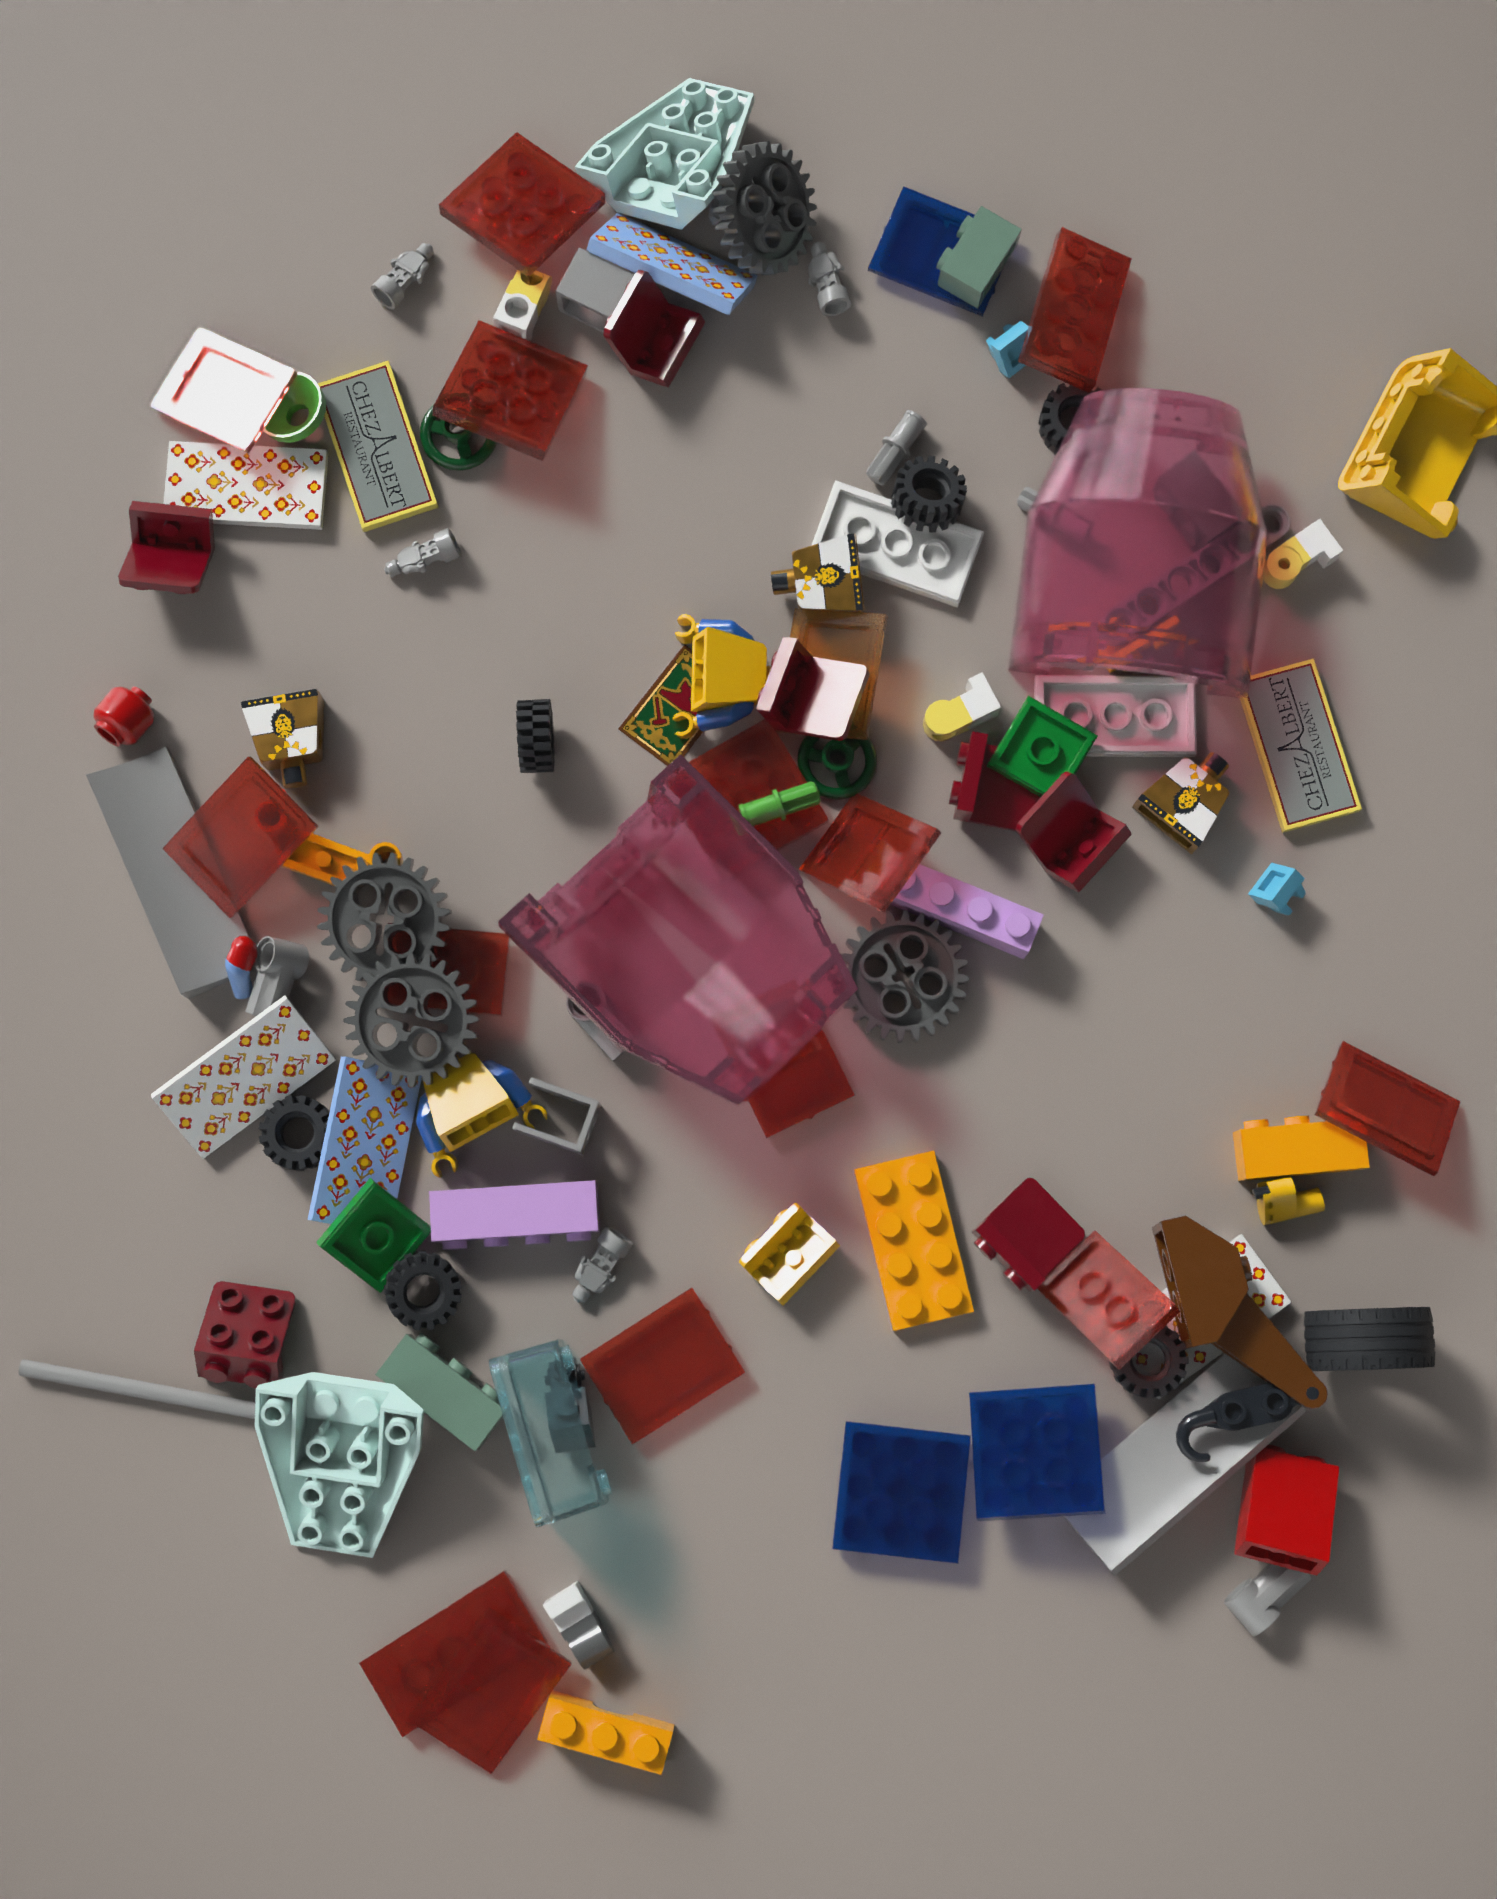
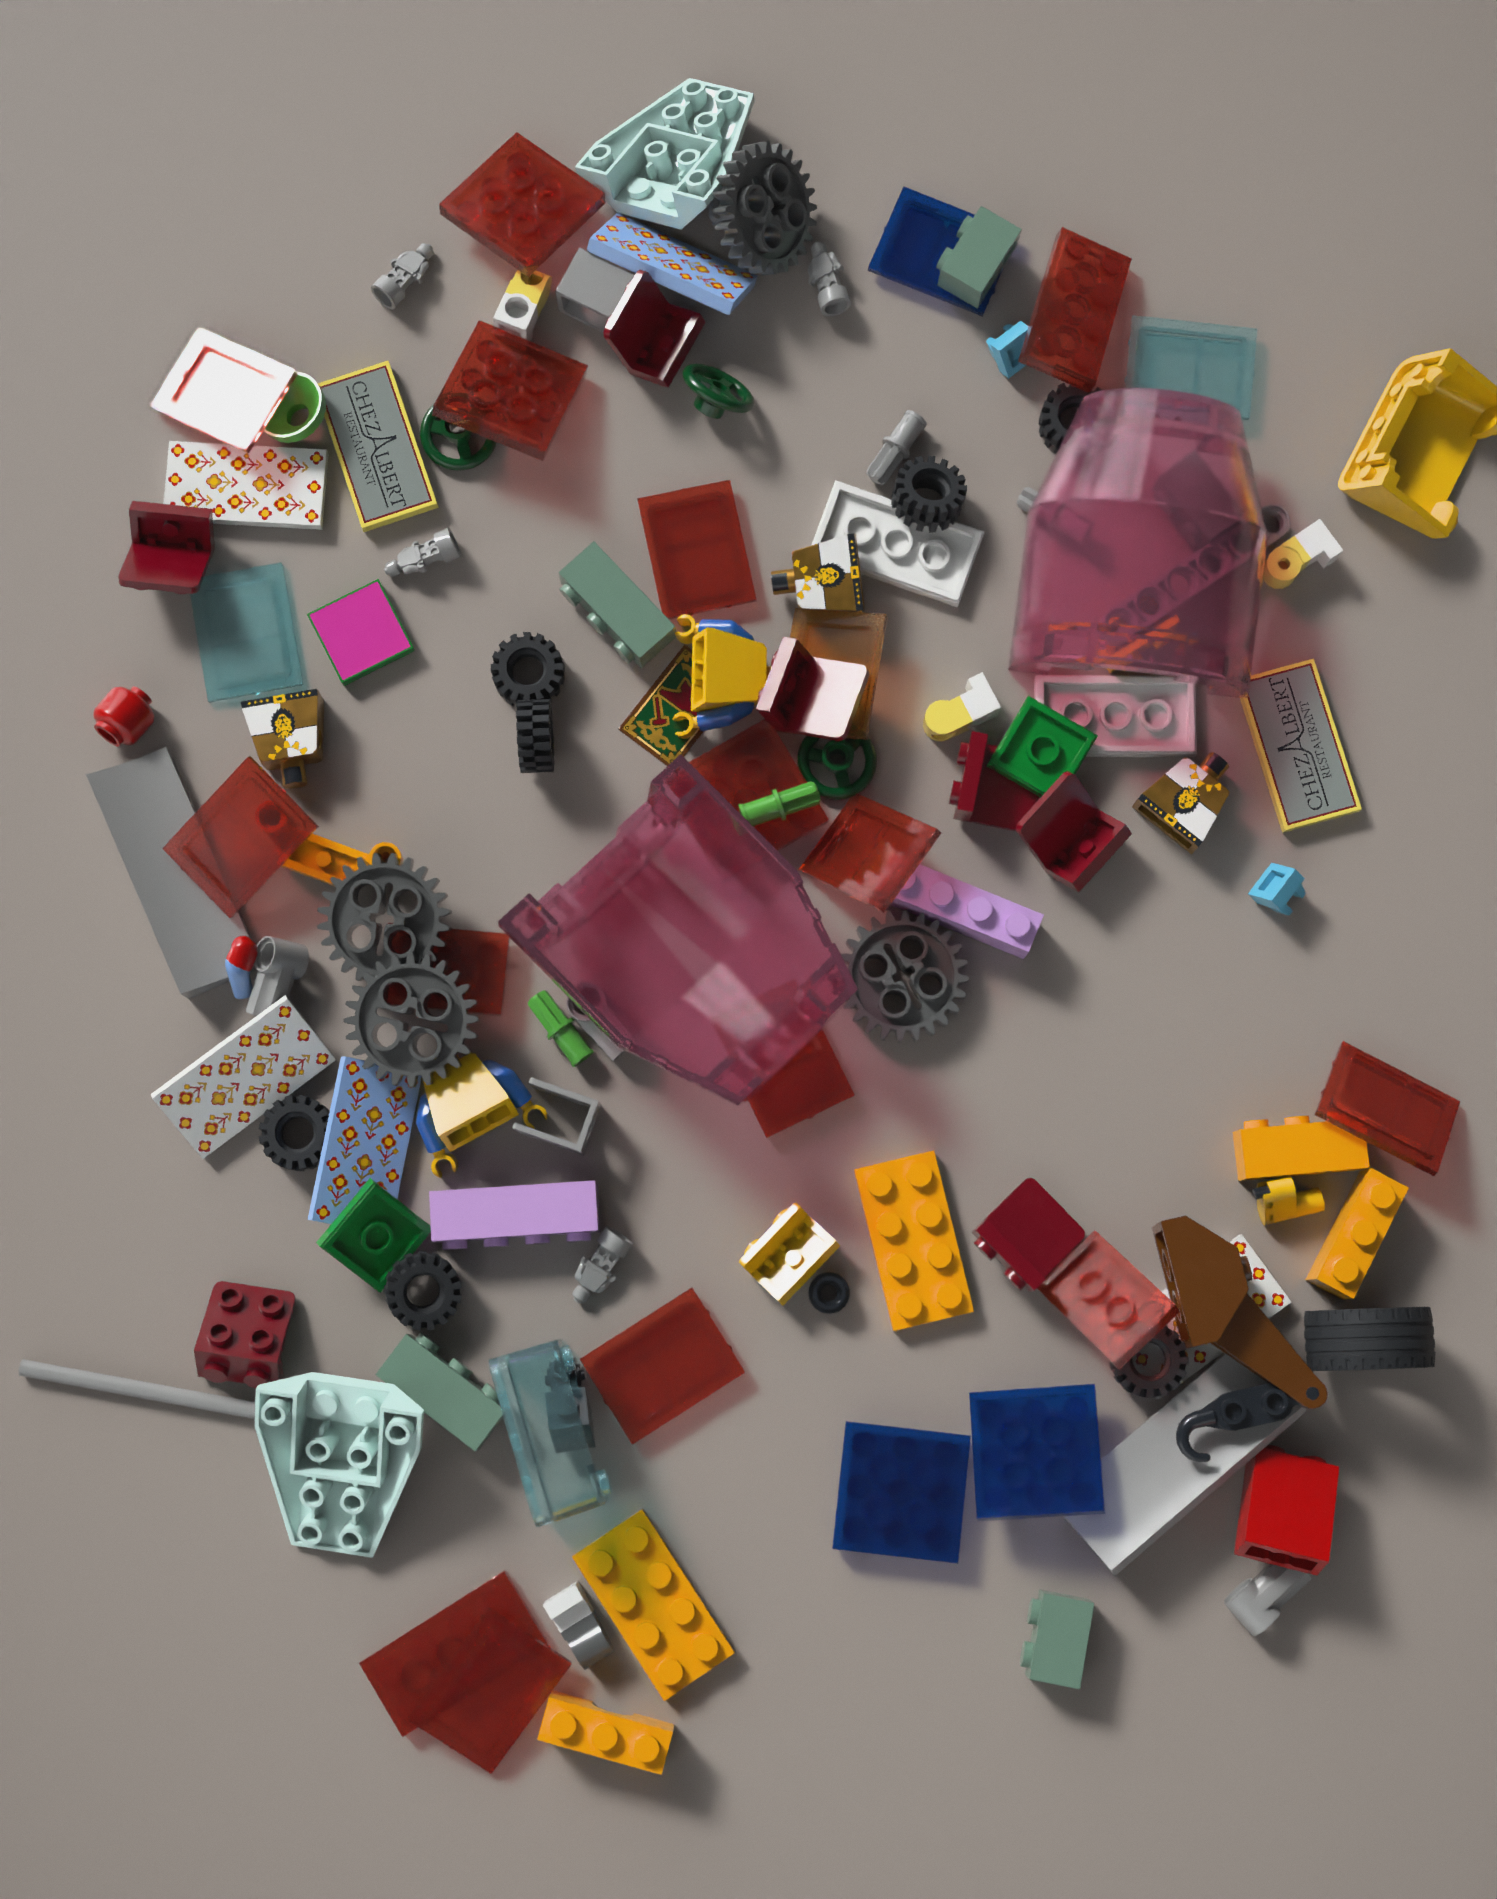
none -> clear light blue piece [190,562,303,703]
none -> dark pink tile [307,579,415,686]
none -> black tyre [491,632,565,706]
none -> bright green axle [528,990,594,1067]
none -> sand green brick [558,541,676,668]
none -> light orange plate [572,1508,735,1701]
none -> clear red piece [637,480,757,619]
none -> dark green piece [682,363,755,419]
none -> black plate [808,1272,850,1314]
none -> sand green brick [1020,1589,1094,1689]
none -> clear light blue piece [1123,315,1257,421]
none -> light orange brick [1305,1168,1409,1300]

